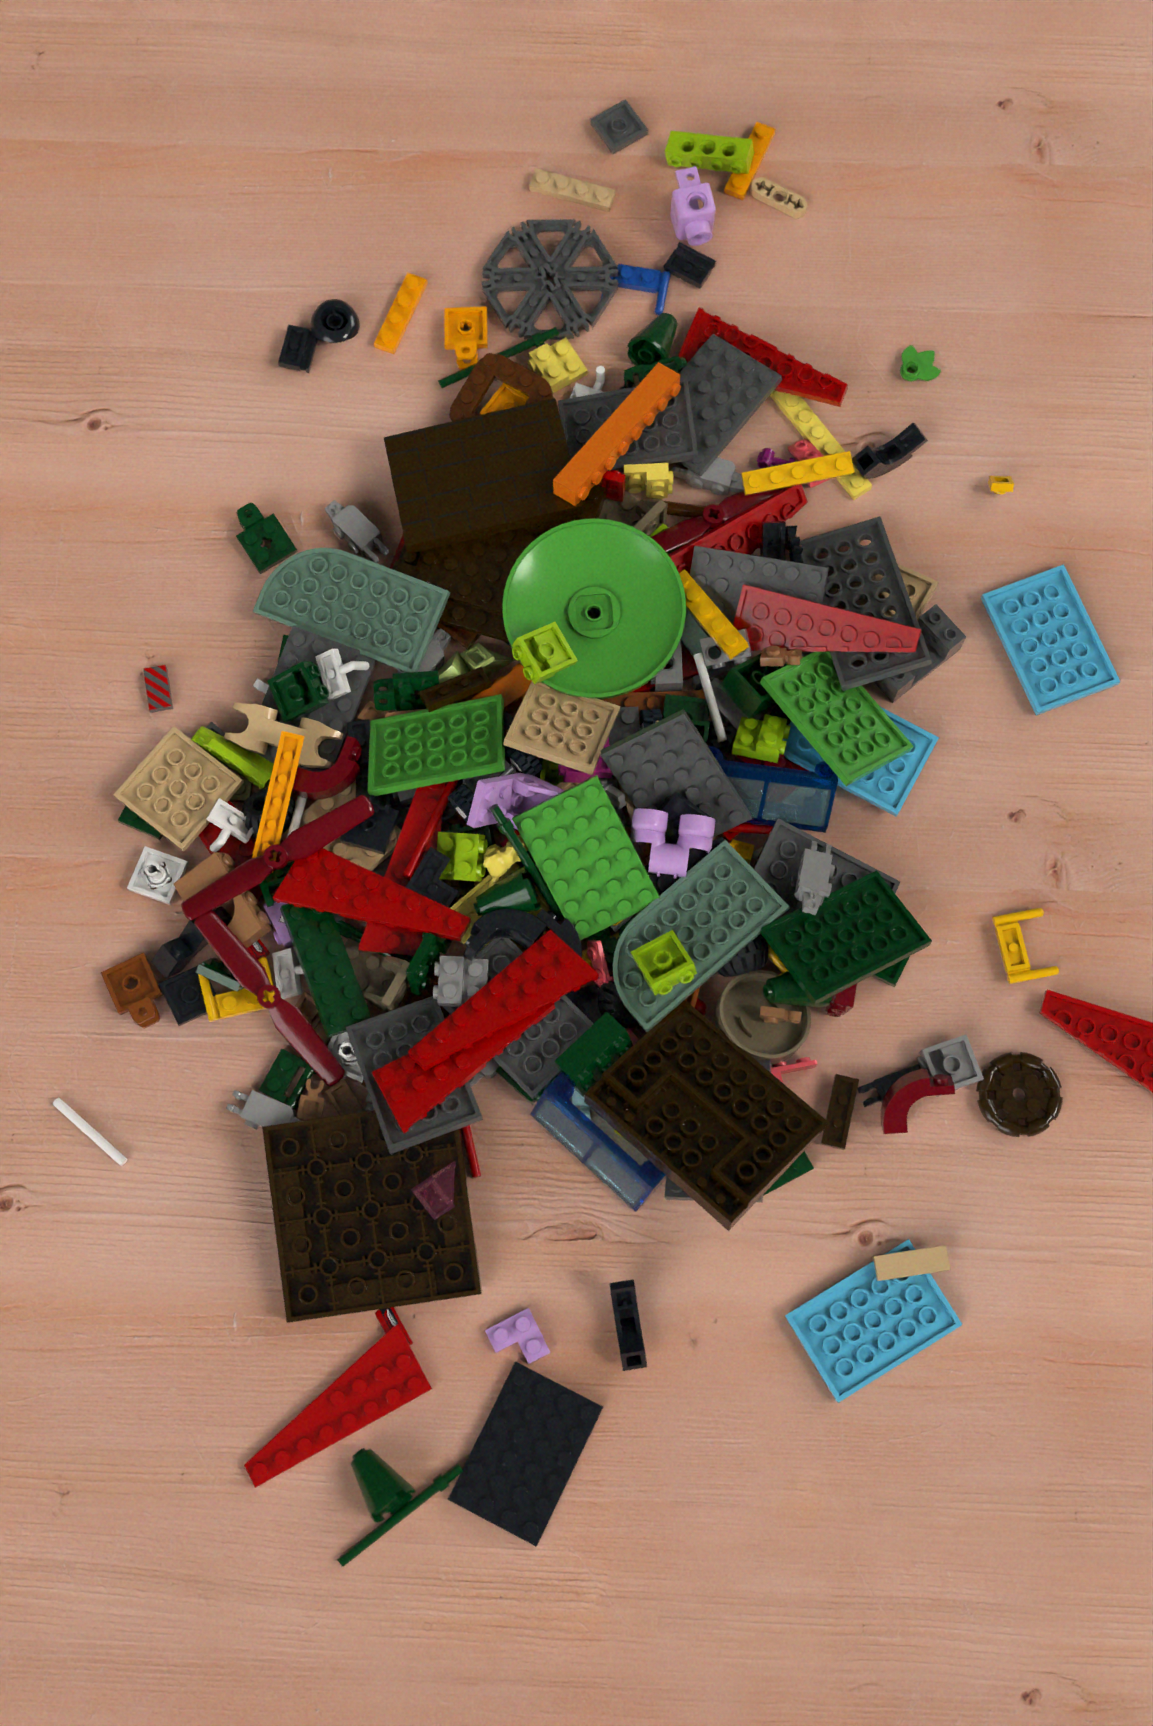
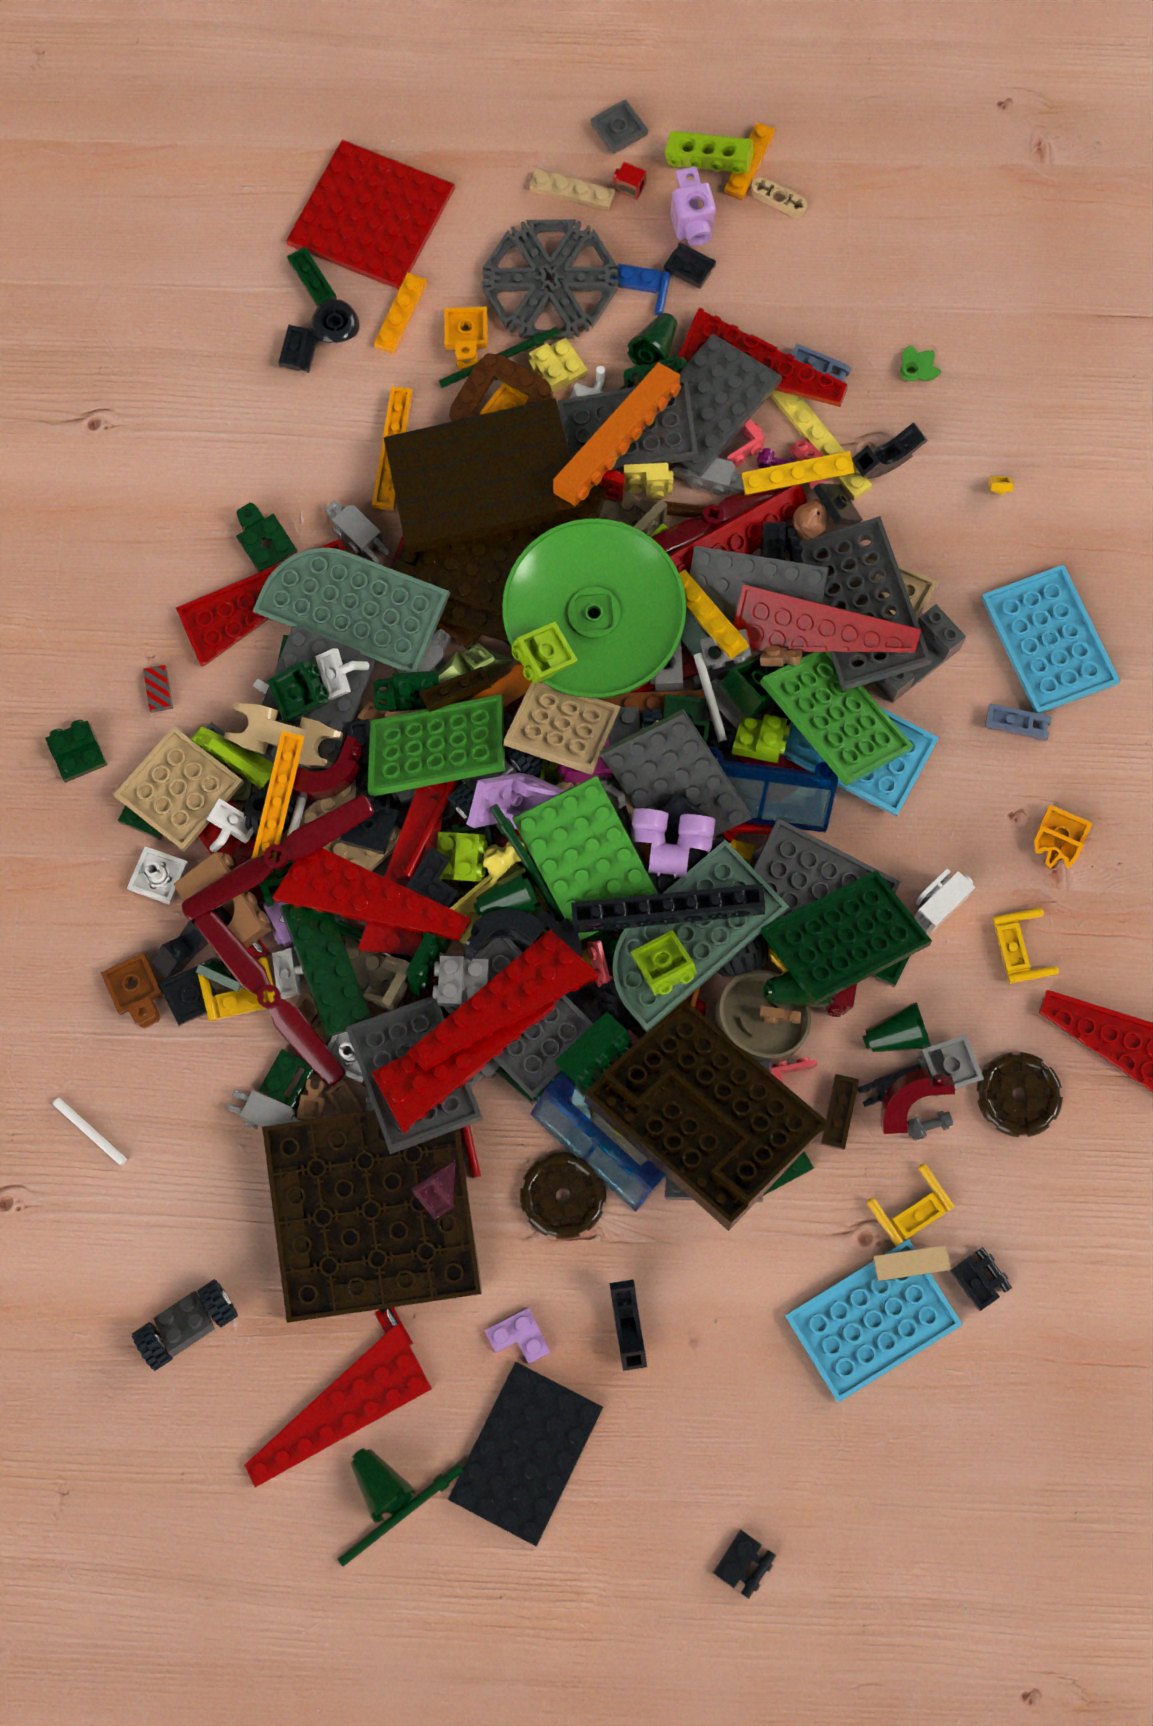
light grey hinge [794,841,835,915] -> none
none -> dark green plate [45,720,107,783]
none -> plate [132,1279,238,1371]
none -> red wing [176,539,345,667]
none -> red plate [286,140,455,290]
none -> dark green plate [287,247,337,307]
none -> light orange plate [372,386,413,511]
none -> dark brown plate [520,1152,607,1240]
none -> black brick [571,884,765,933]
none -> red brick [613,162,646,200]
none -> black plate [713,1529,777,1599]
none -> coral bracket [726,419,765,467]
none -> sand blue plate [791,344,851,382]
none -> nougat hair [792,499,828,540]
none -> black plate [813,483,863,524]
none -> dark green cone [863,1002,931,1052]
none -> yellow plate [867,1163,955,1246]
none -> dark grey bar [907,1111,953,1141]
none -> white brick [914,869,975,936]
none -> black plate [949,1247,1012,1311]
none -> sand blue plate [985,703,1052,741]
none -> light orange plate [1034,805,1093,869]

